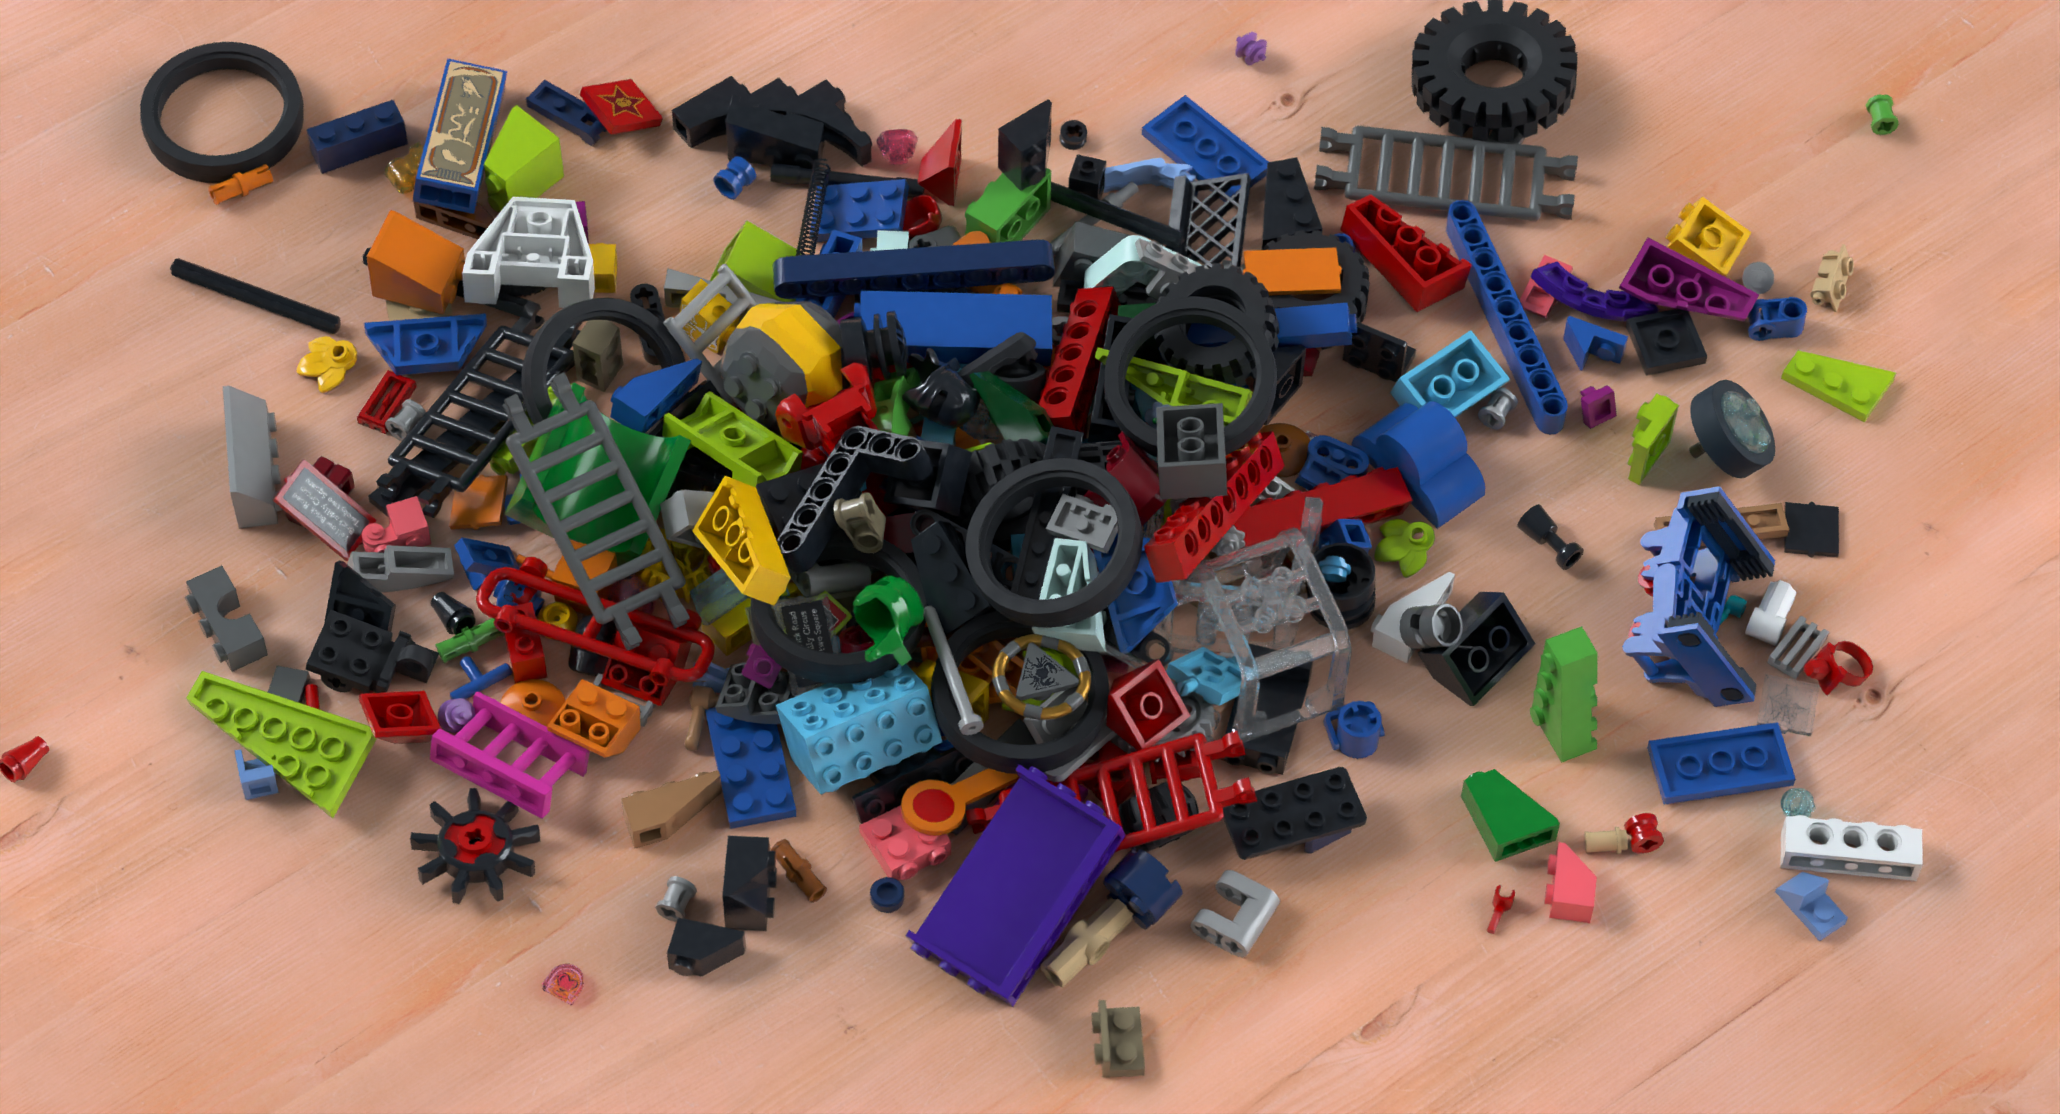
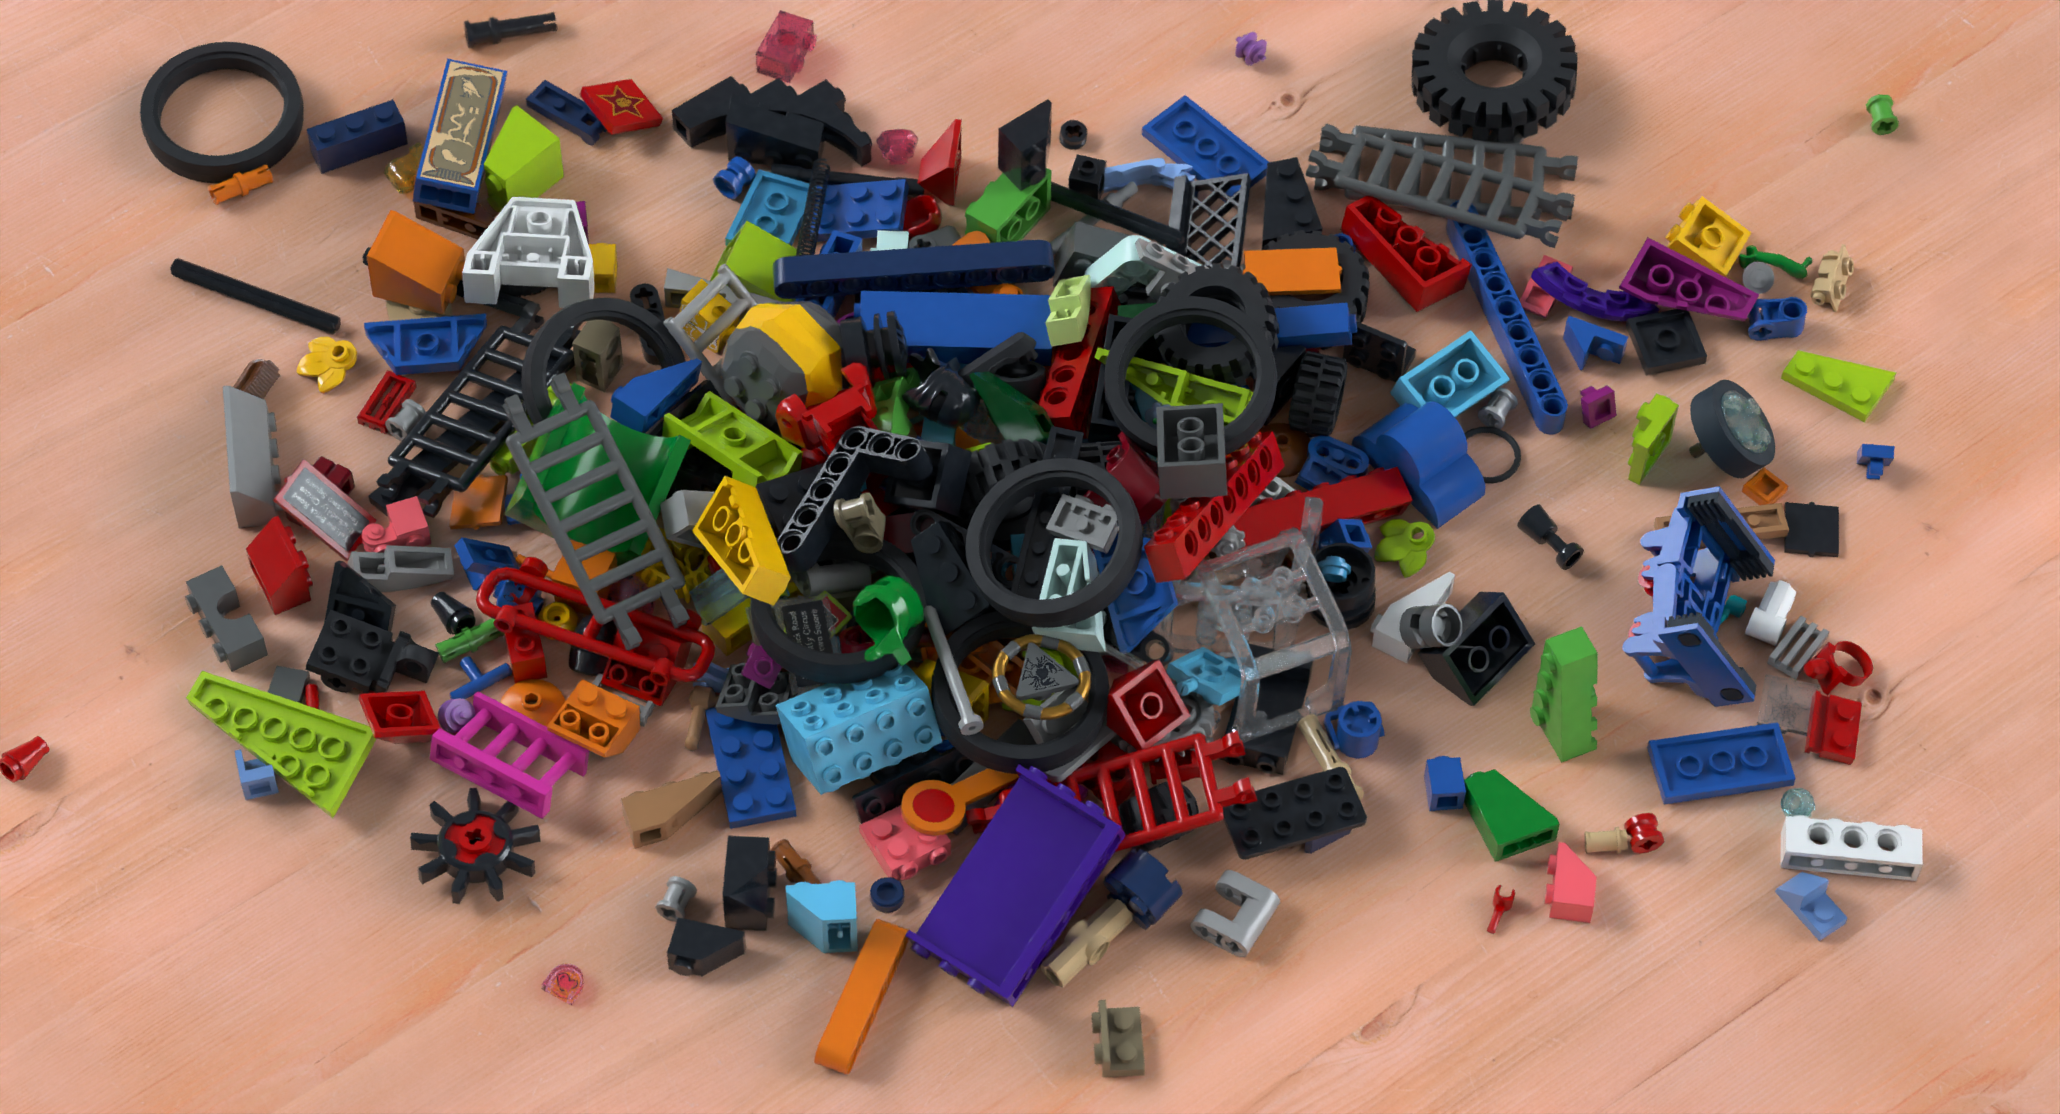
none -> reddish brown piece [233,359,280,399]
none -> red slope [246,516,313,615]
none -> black pin [464,12,557,48]
none -> dark azure plate [725,169,816,246]
none -> clear pink brick [756,10,817,83]
none -> medium azure slope [786,880,858,953]
none -> orange beam [814,919,909,1075]
none -> yellowish green slope [1045,275,1091,347]
none -> black tyre [1288,351,1348,437]
none -> tan pin [1298,714,1364,800]
none -> dark grey bar [1305,124,1574,248]
none -> blue brick [1424,756,1466,811]
none -> black tyre [1464,427,1521,483]
none -> green piece [1739,245,1813,279]
none -> orange tile [1742,467,1788,505]
none -> red plate [1804,690,1862,765]
none -> blue tile [1857,444,1895,480]

